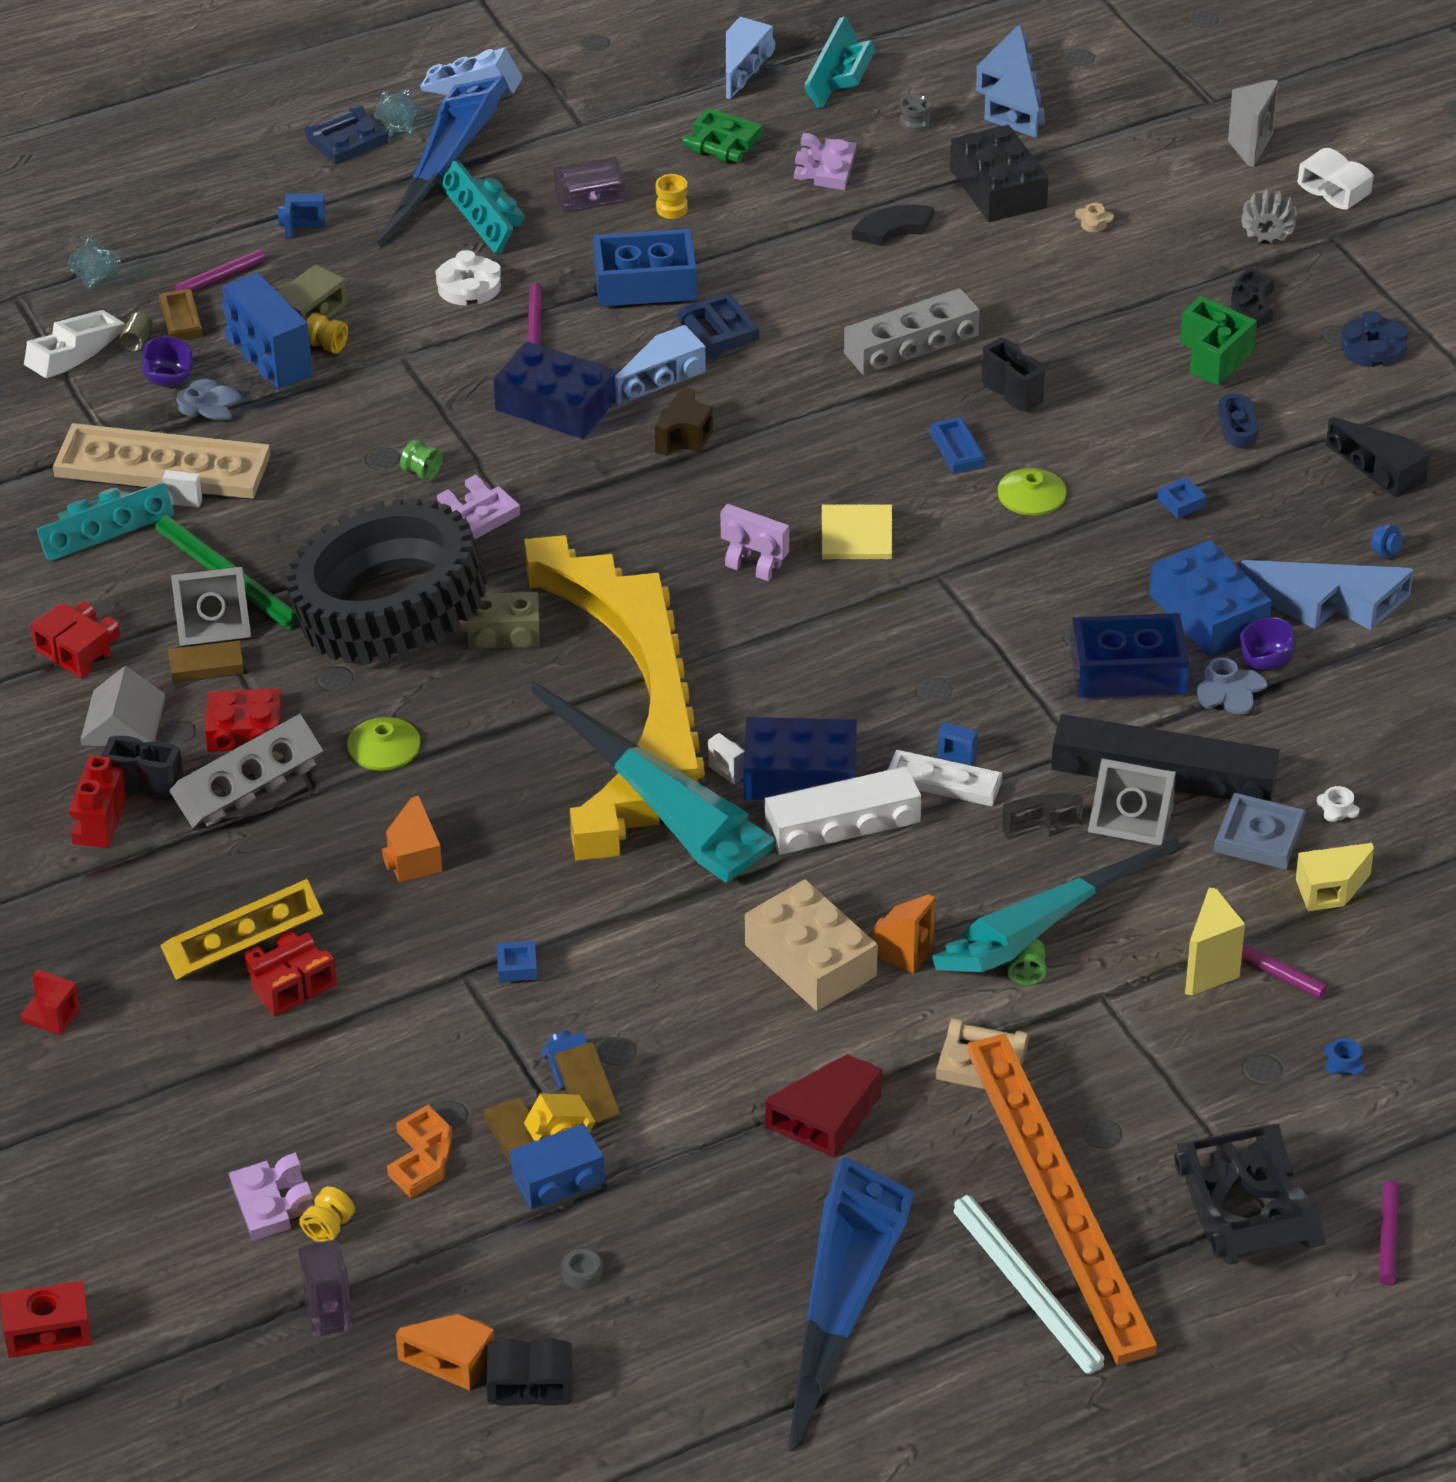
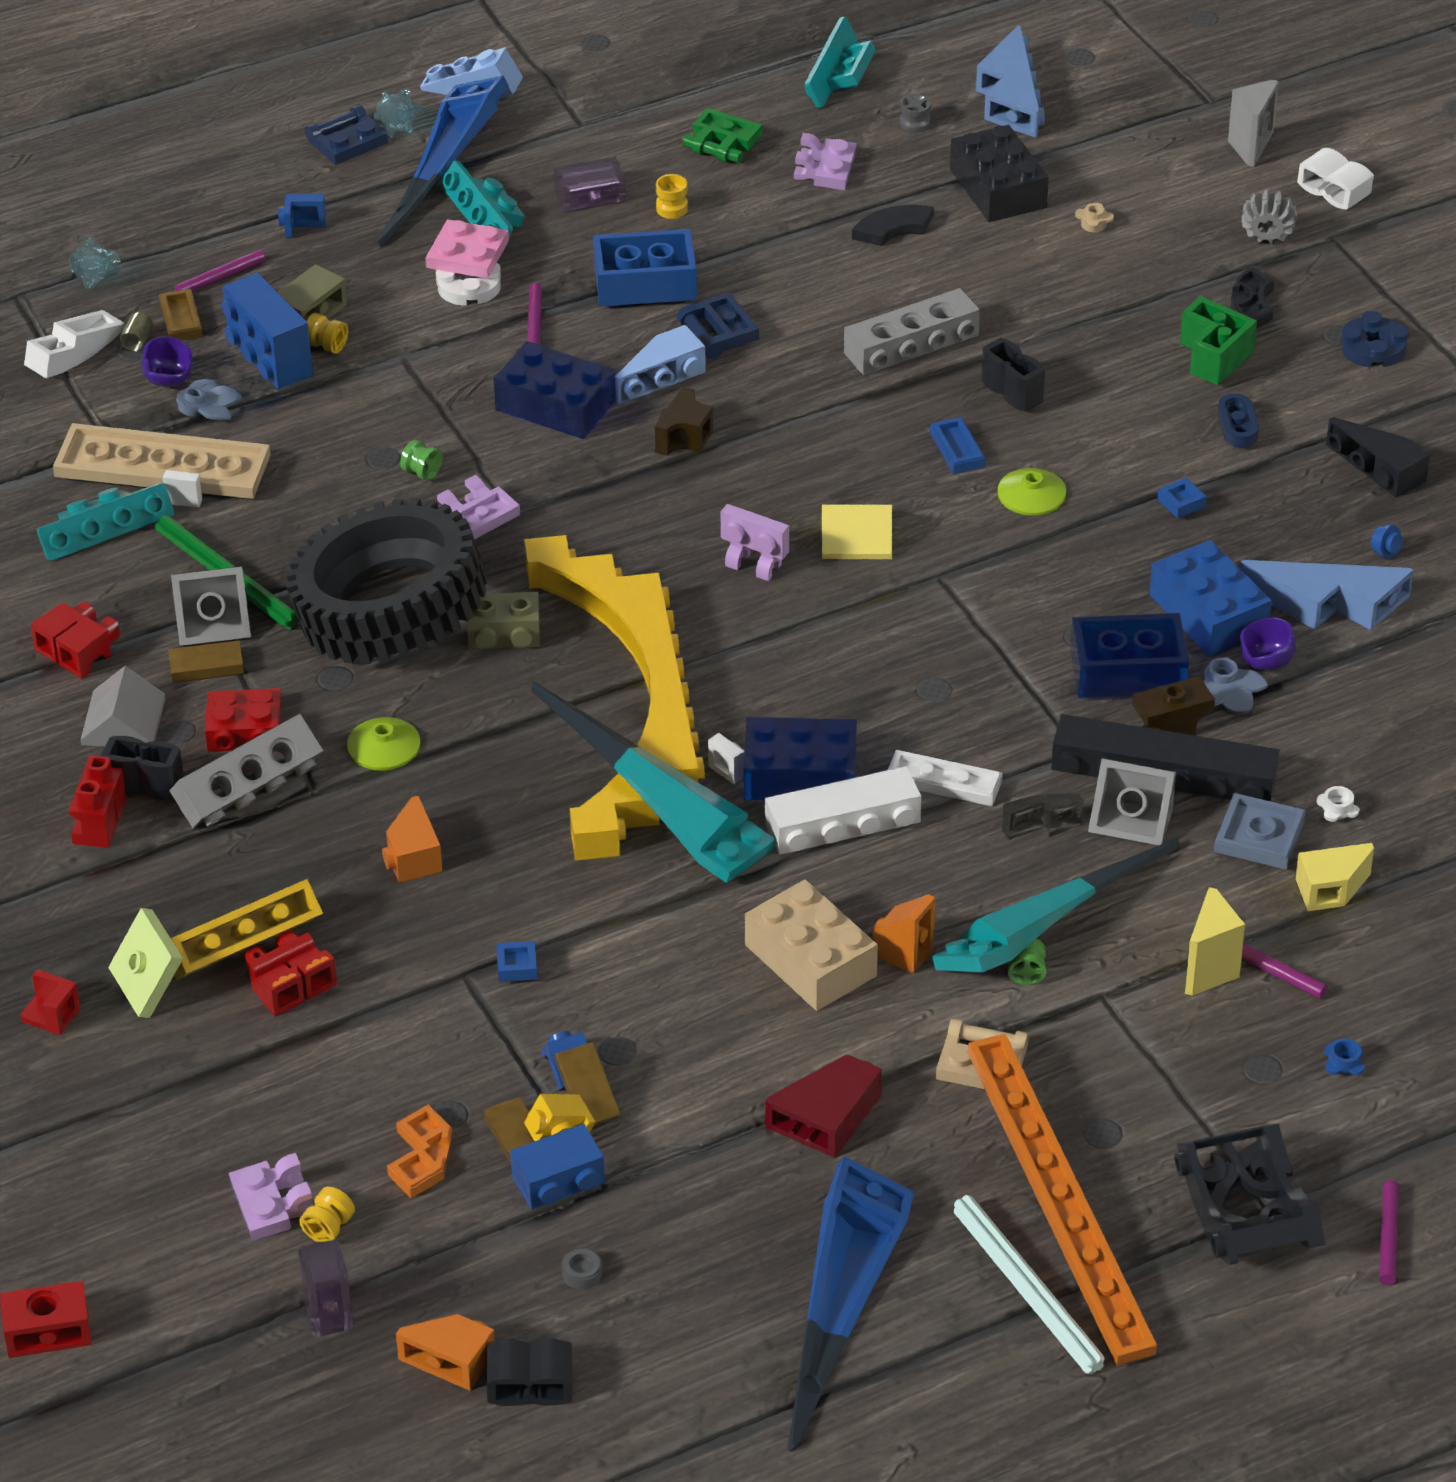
light blue slope [726,17,775,99] -> none
blue plate [937,722,978,766] -> none
none -> yellowish green plate [108,908,183,1018]
none -> bright pink plate [426,219,509,279]
none -> dark brown brick [1132,676,1215,736]

